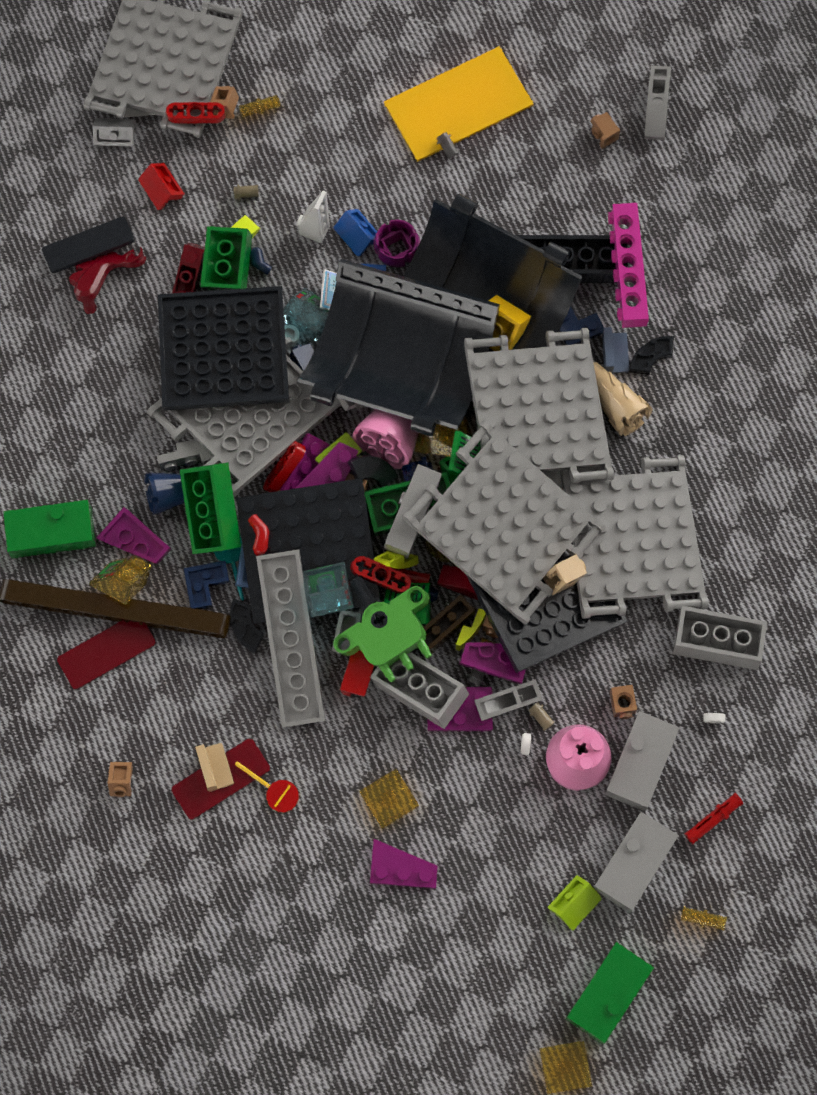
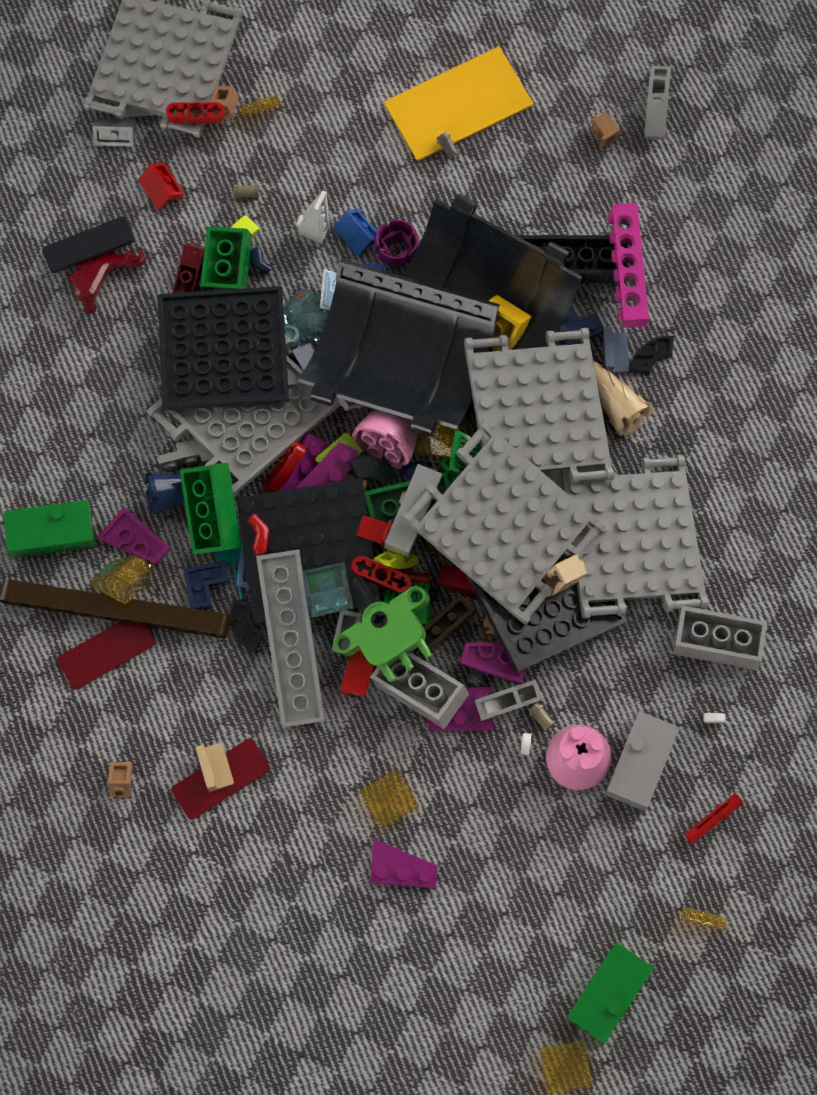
red piece [235,762,299,812] -> none
neon yellow slope [456,608,486,651] -> none
lime panel [548,875,602,930] -> none
light grey brick [593,812,679,913] -> none
medium nougat brick [609,685,637,719] -> none
none -> red bracket [357,516,392,545]

